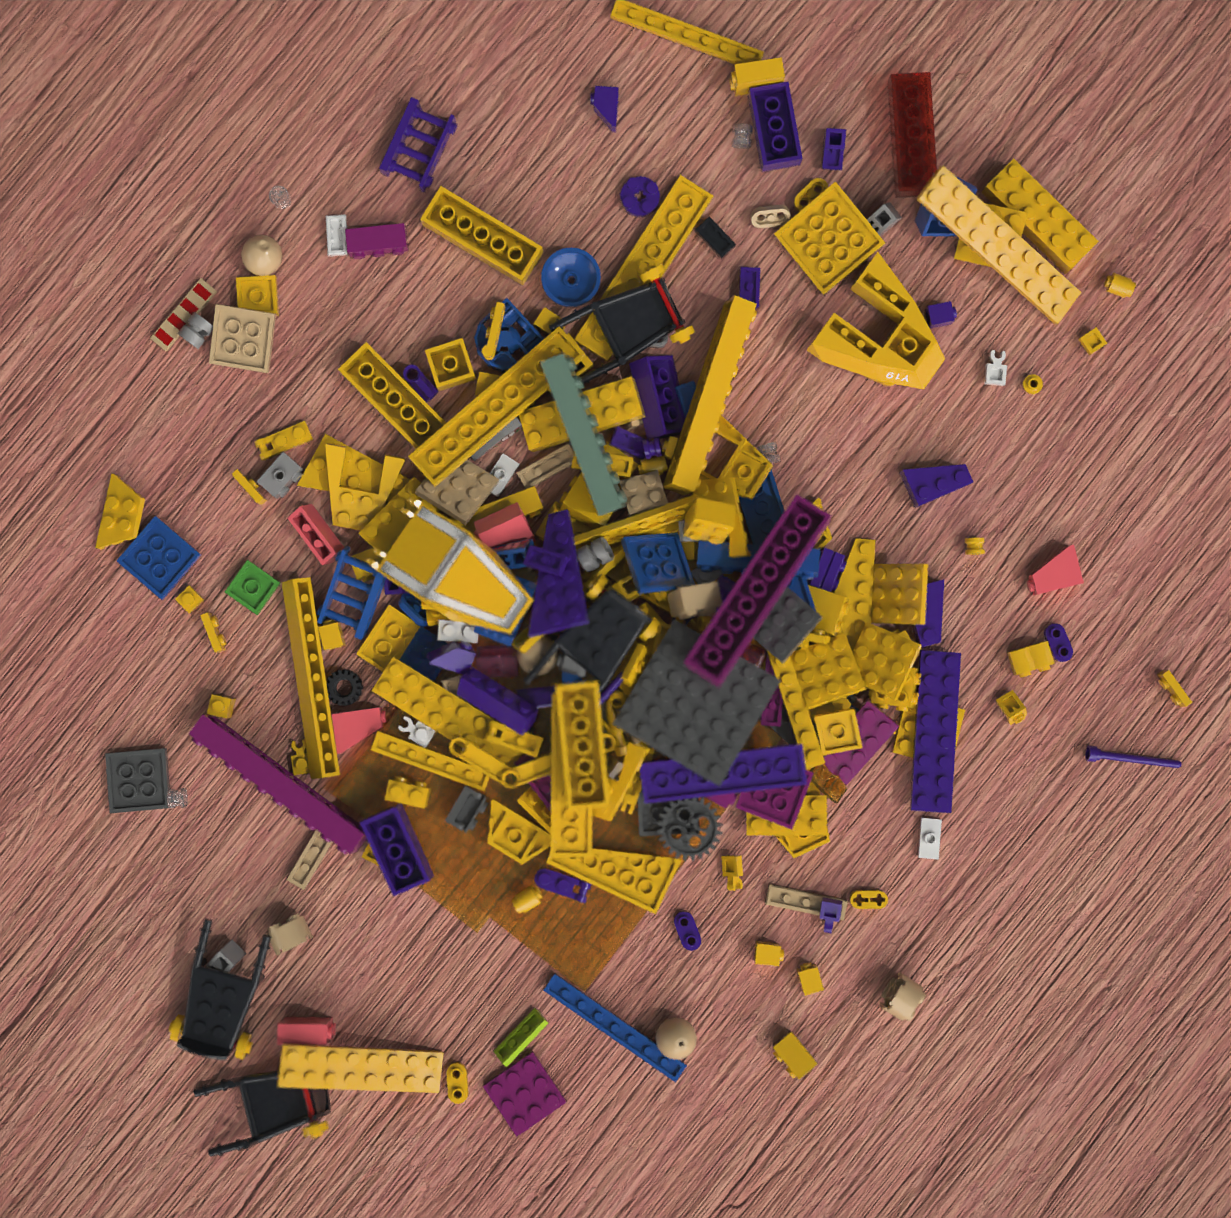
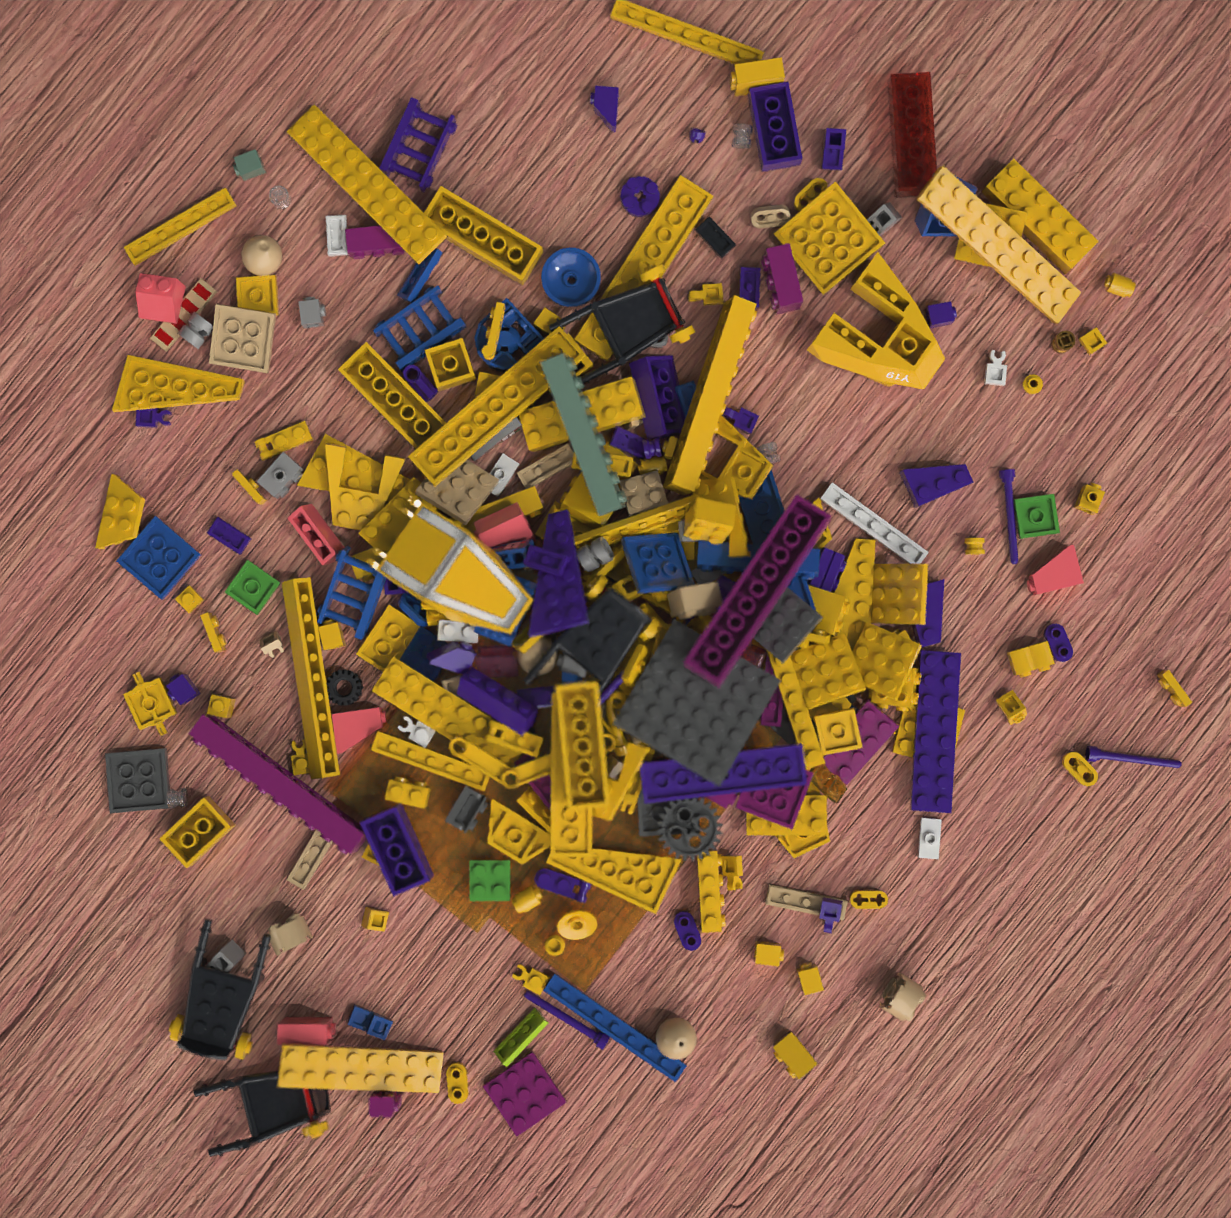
none -> yellow wing [112,355,245,412]
none -> yellow plate [123,187,237,266]
none -> yellow plate [123,672,178,736]
none -> coral slope [136,273,186,324]
none -> dark purple plate [136,408,172,428]
none -> yellow brick [160,796,236,868]
none -> dark purple brick [166,673,200,705]
none -> dark purple plate [207,517,252,555]
none -> sand green brick [233,149,266,181]
none -> tan tile [259,631,284,658]
none -> yellow plate [286,104,447,265]
none -> light grey brick [298,297,326,329]
none -> blue slope [347,1004,393,1040]
none -> yellow slope [361,907,389,932]
none -> magenta brick [369,1091,402,1118]
none -> blue fence [373,285,467,372]
none -> blue plate [397,248,443,303]
none -> bright green plate [470,860,510,901]
none -> yellow plate [512,964,550,995]
none -> dark purple piece [524,991,610,1050]
none -> yellow plate [545,935,565,956]
none -> yellow dish [557,910,597,940]
none -> yellow plate [688,283,724,306]
none -> dark purple hinge [689,128,706,144]
none -> yellow brick [697,849,725,933]
none -> dark purple plate [722,407,759,434]
none -> magenta brick [761,243,803,315]
none -> white plate [820,483,929,564]
none -> dark purple piece [999,469,1018,565]
none -> bright green plate [1013,494,1060,539]
none -> pearl gold wheel [1051,330,1076,354]
none -> yellow plate [1062,752,1098,786]
none -> yellow brick [1074,483,1105,515]

